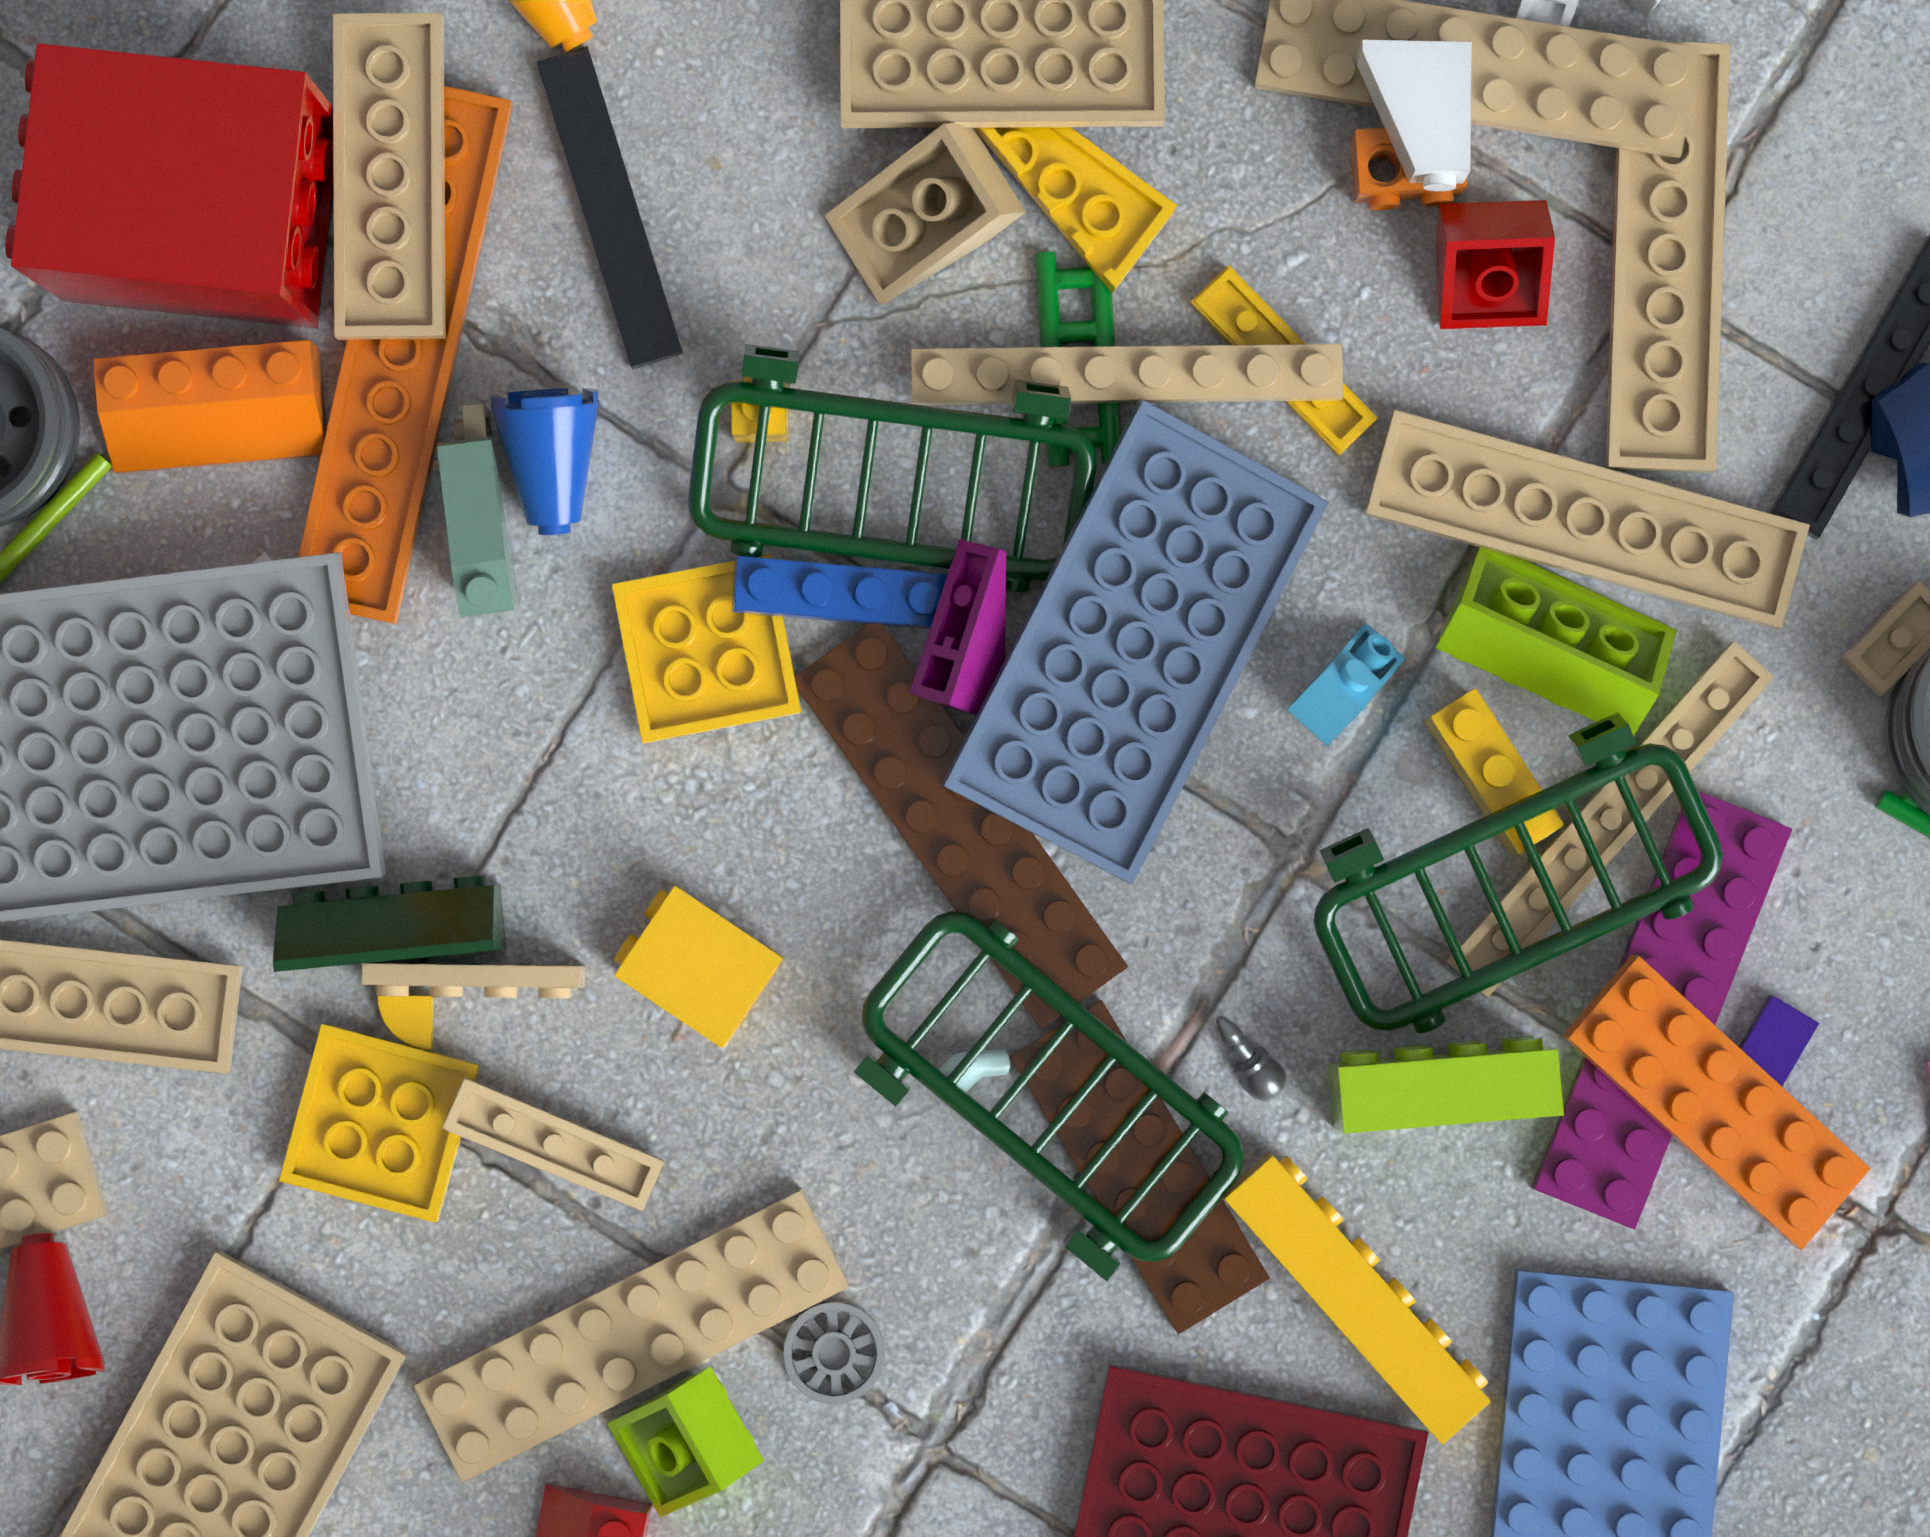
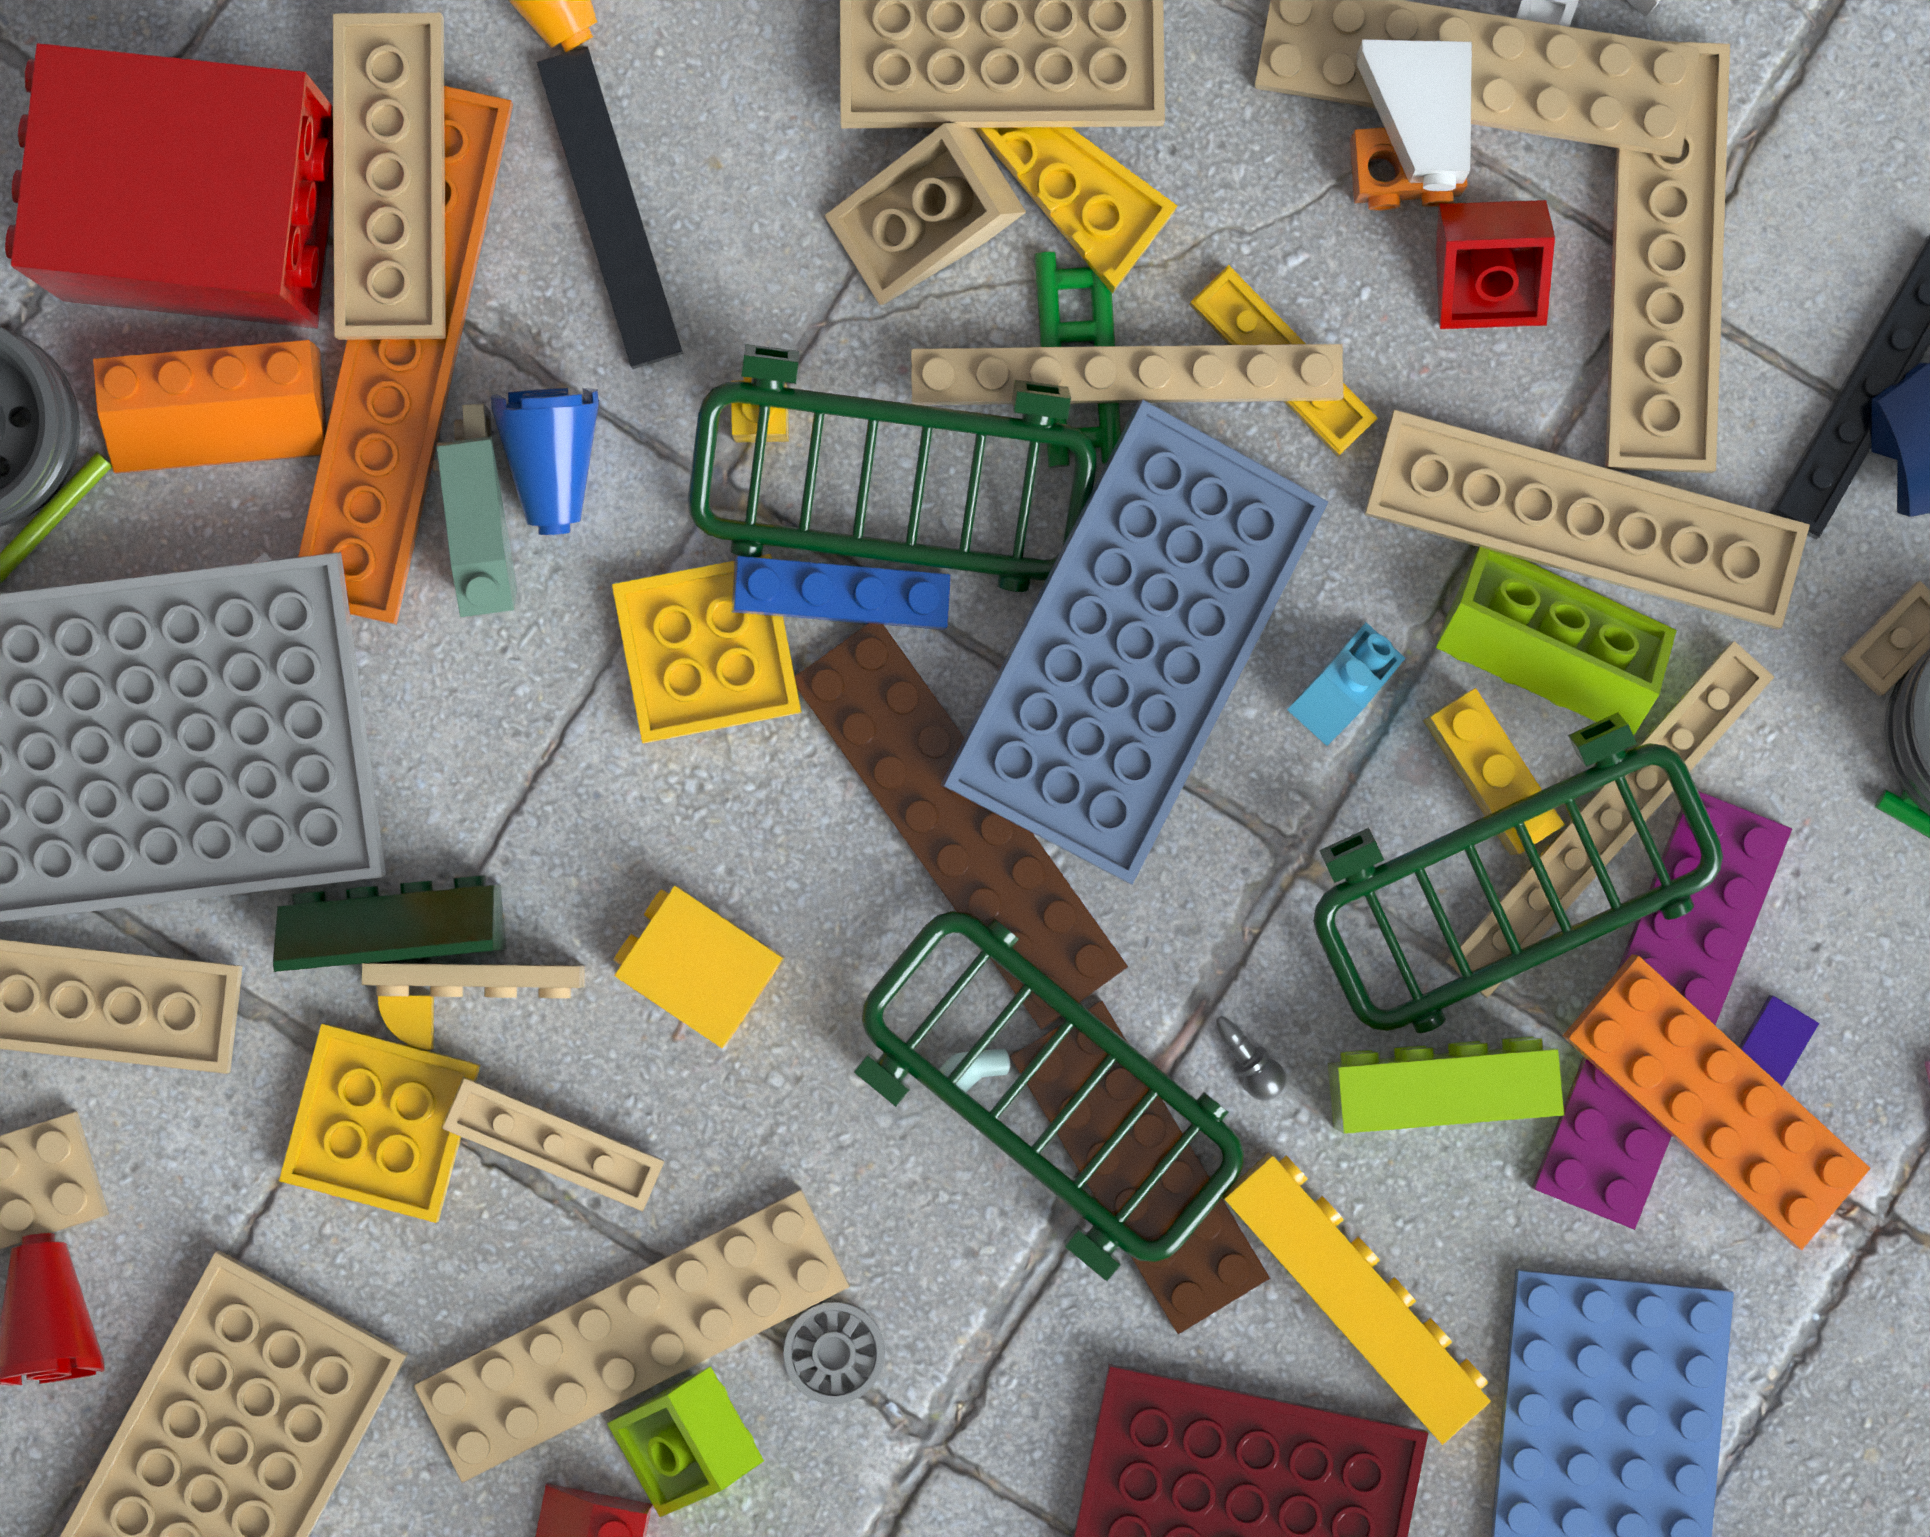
magenta slope [910,539,1006,716] -> none

